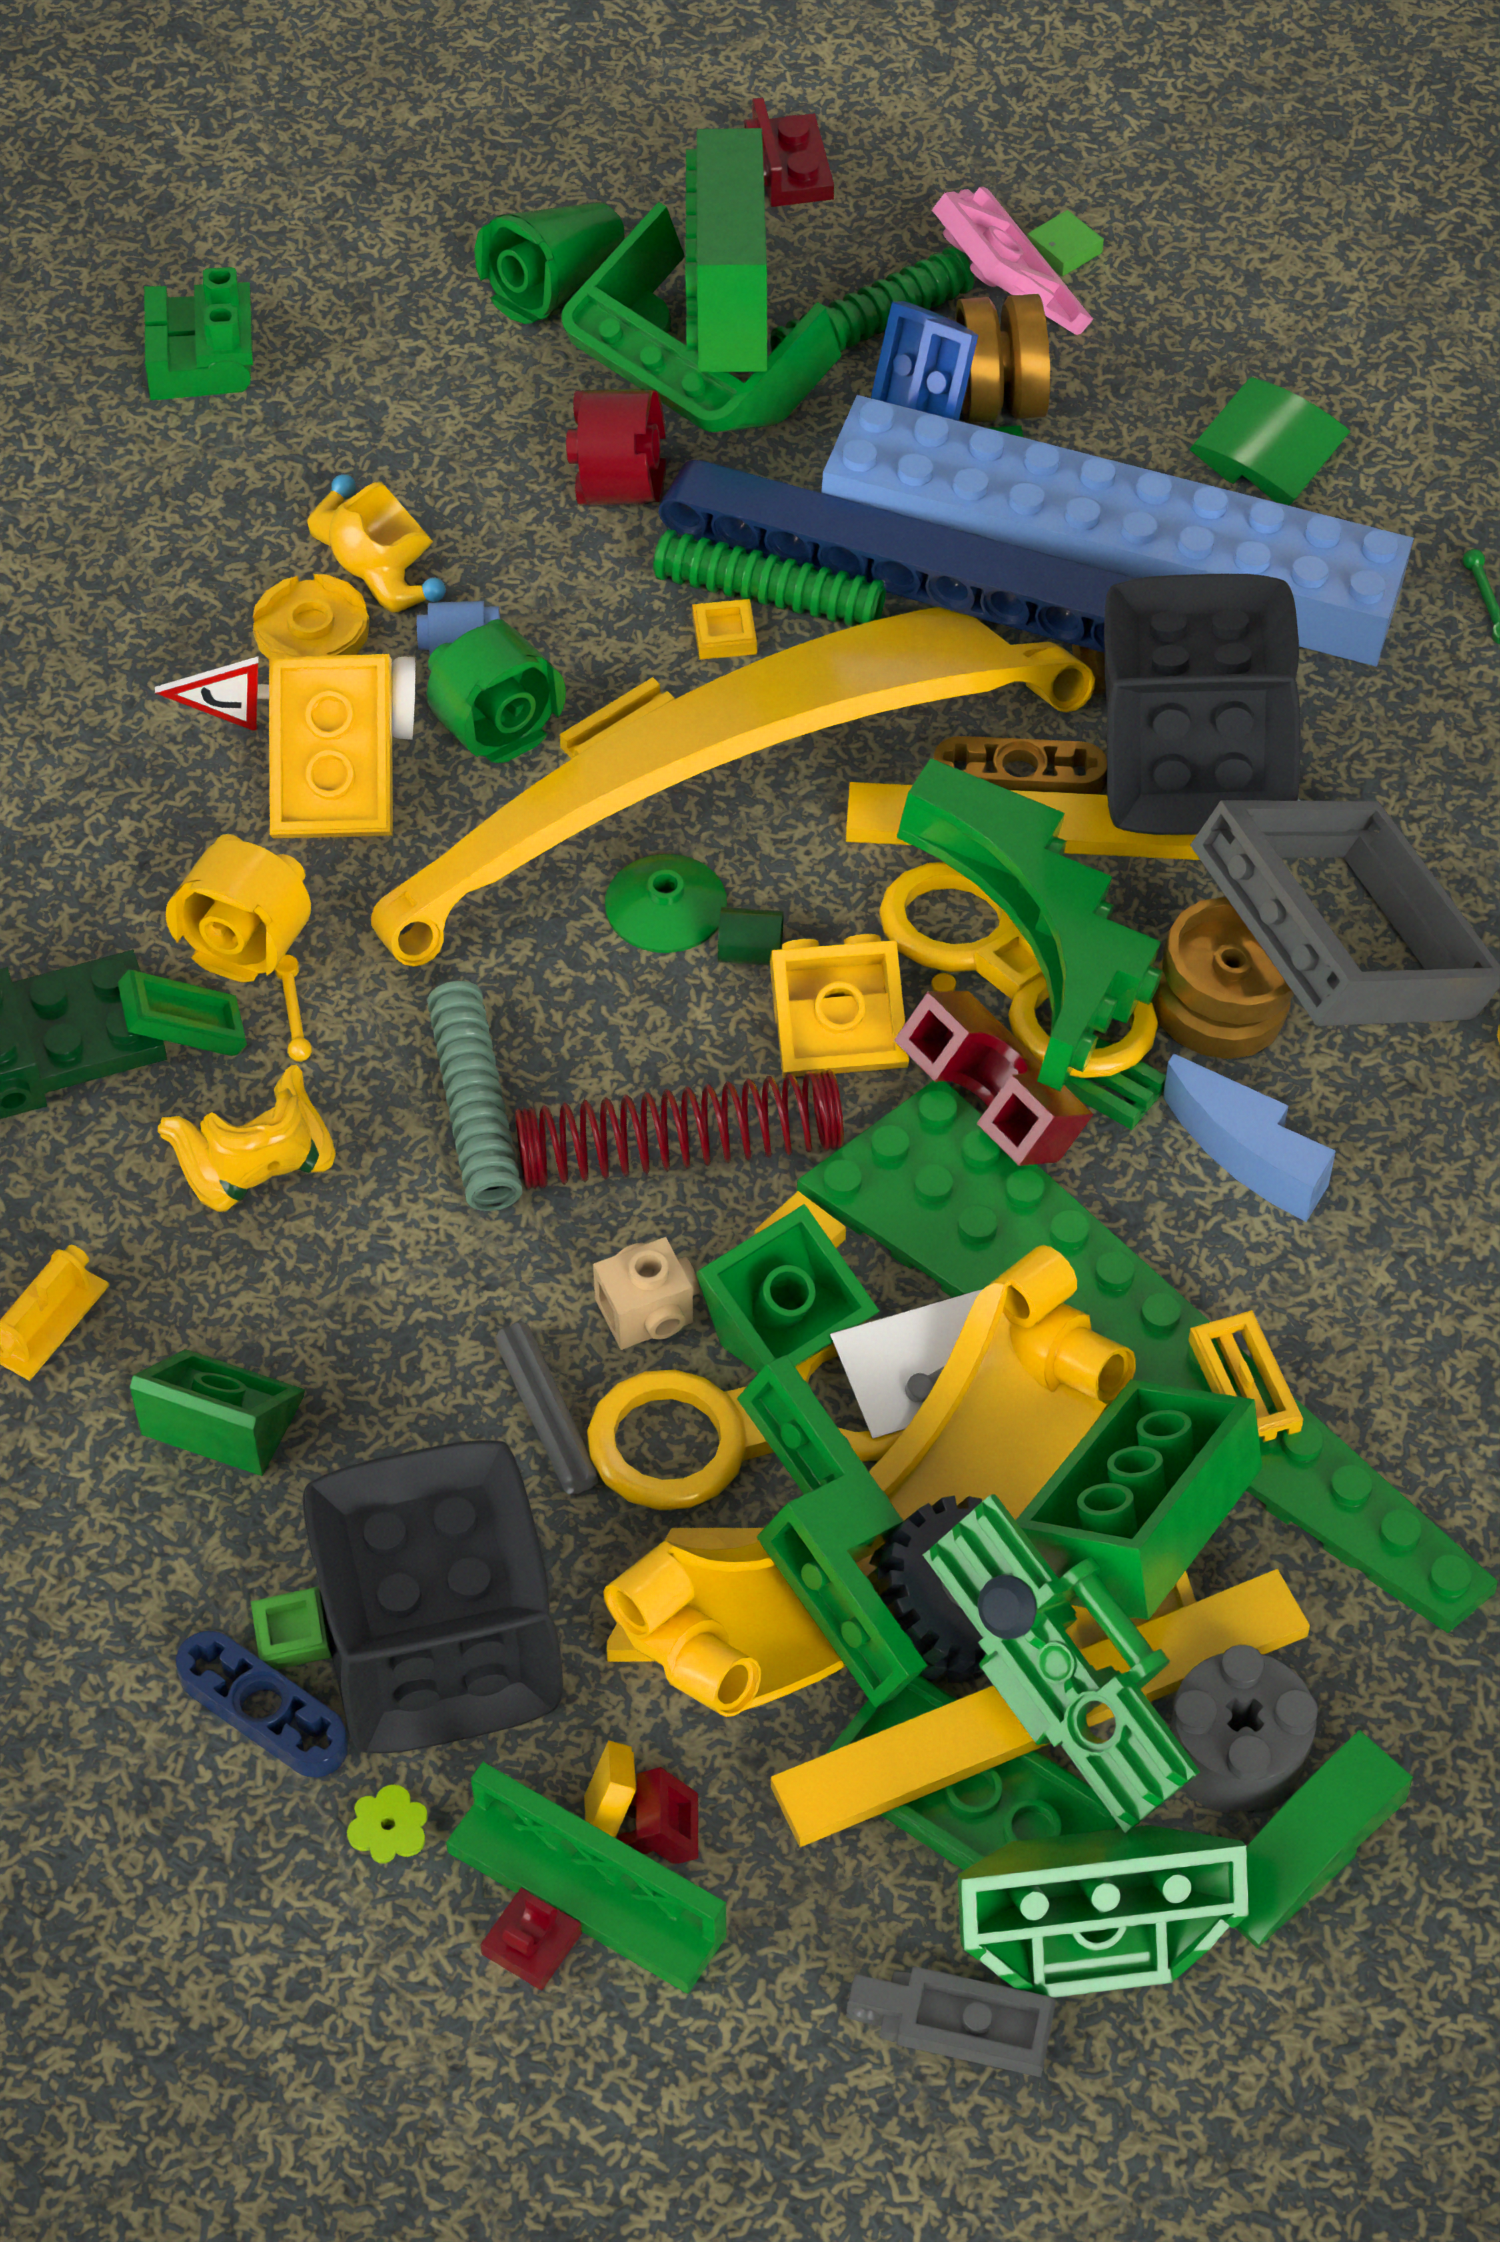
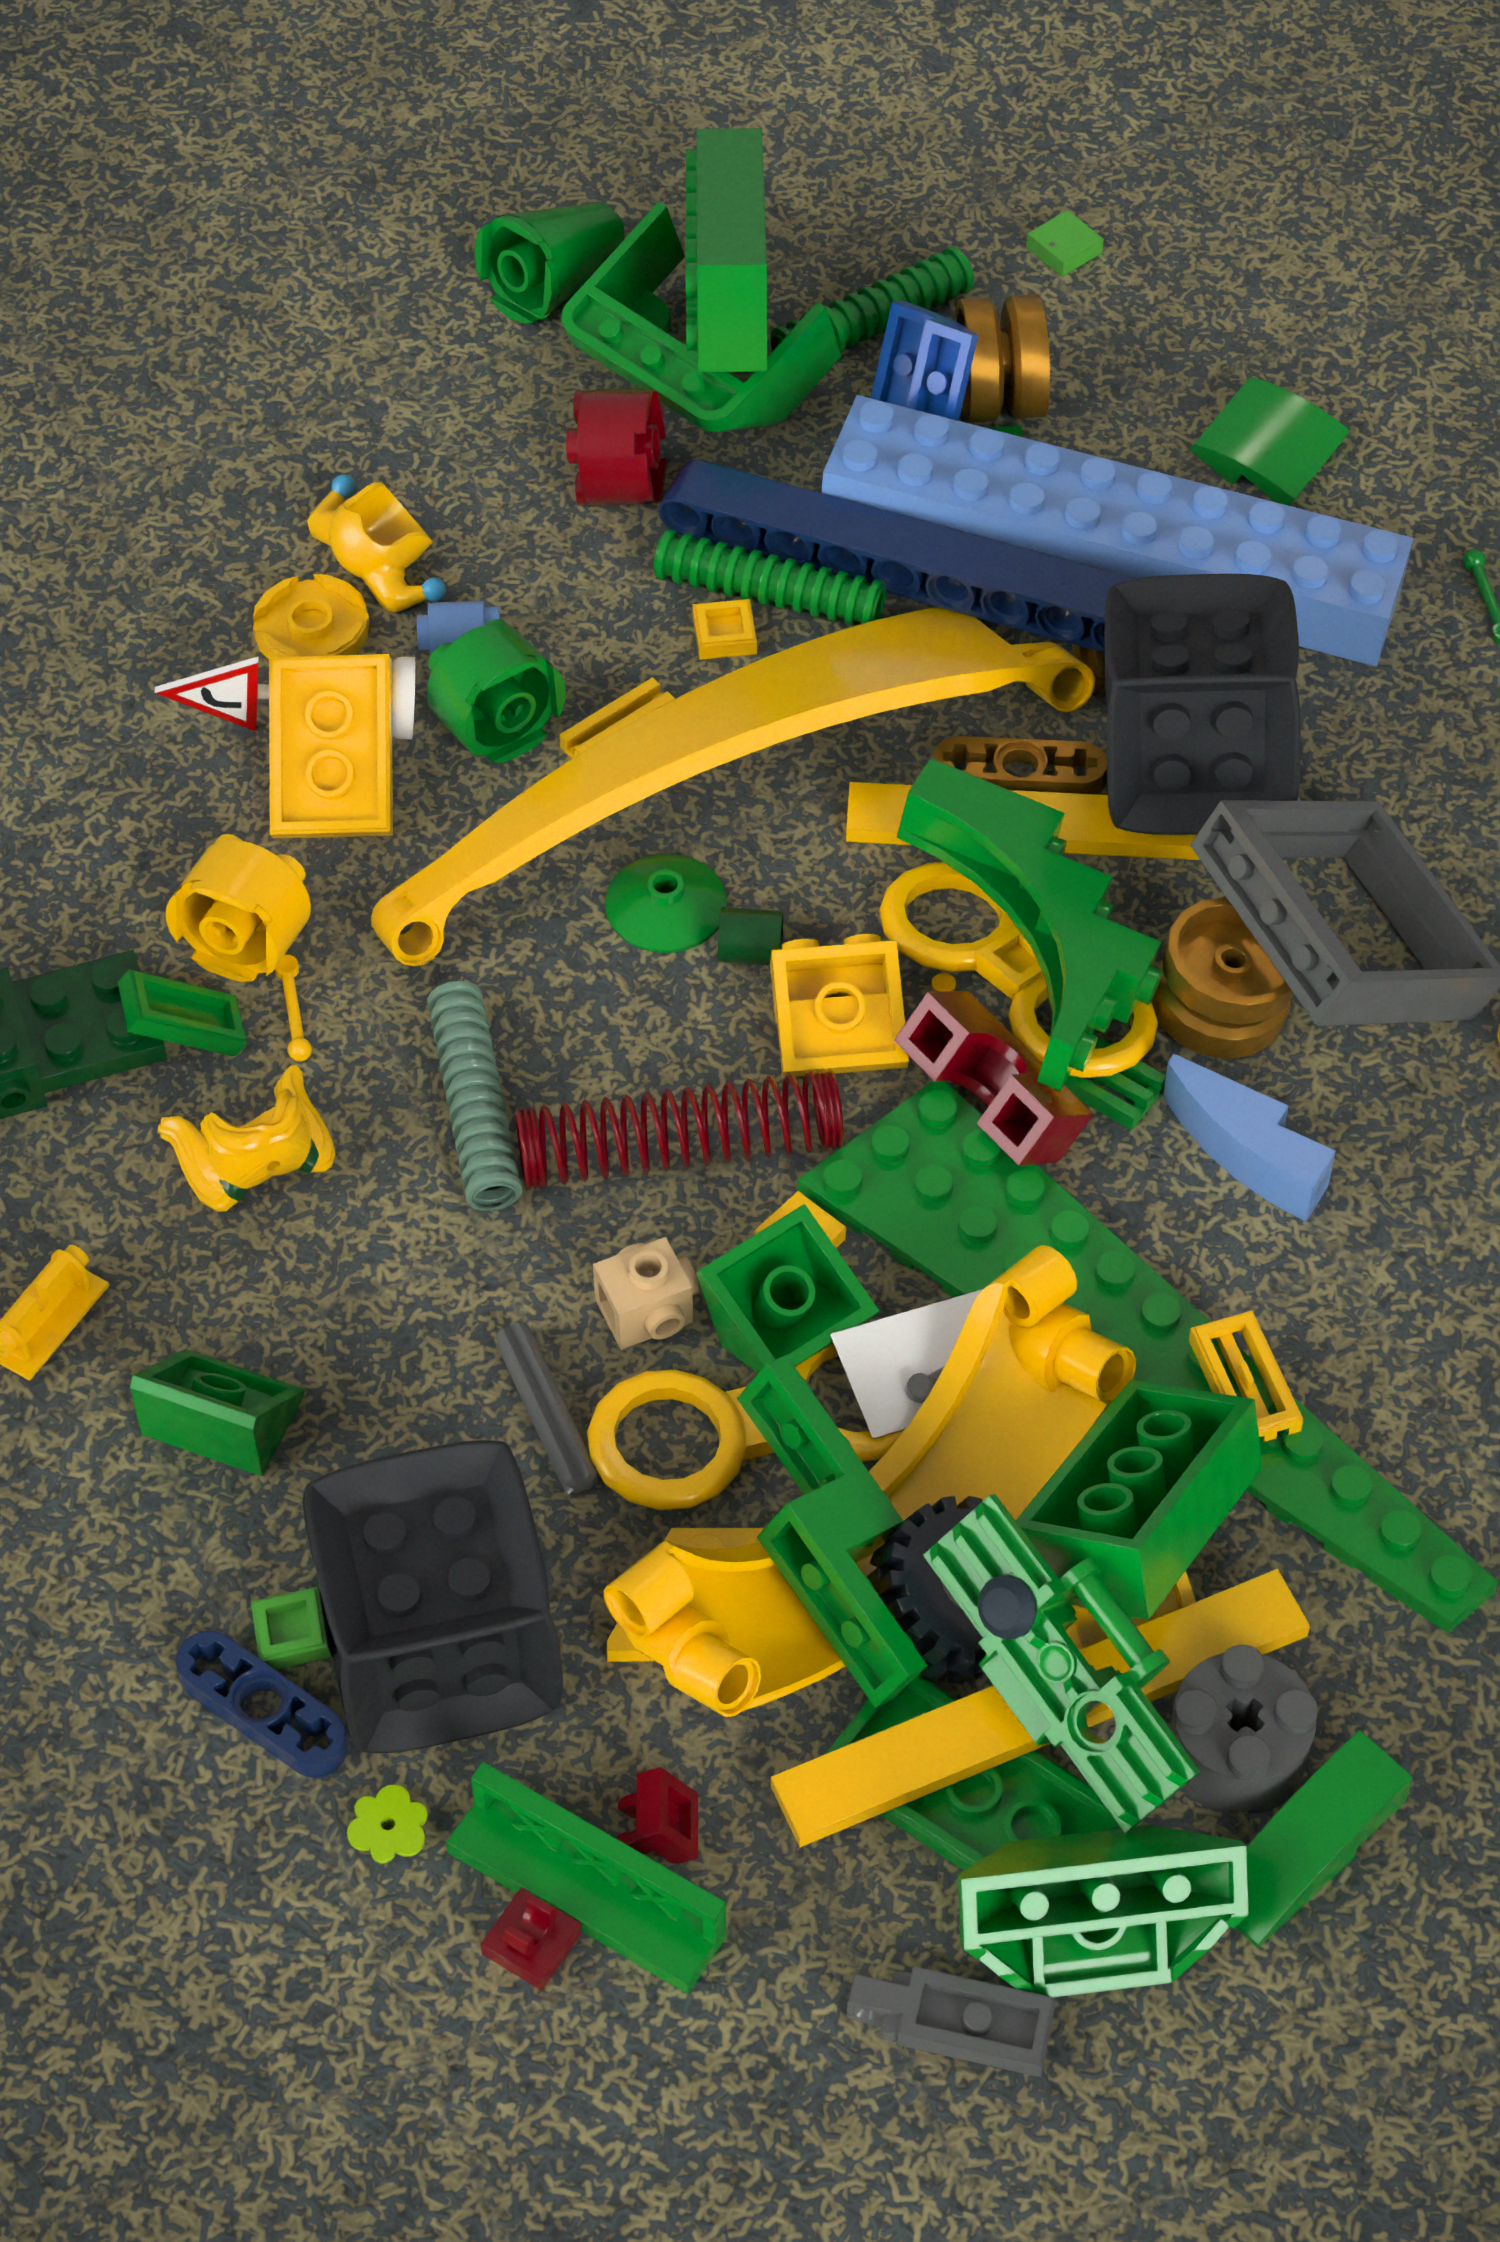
green hips [144,267,253,401] -> none
yellow tile [584,1740,636,1838] -> none
dark red bracket [744,97,834,207] -> none
bright pink wing [932,187,1093,335] -> none

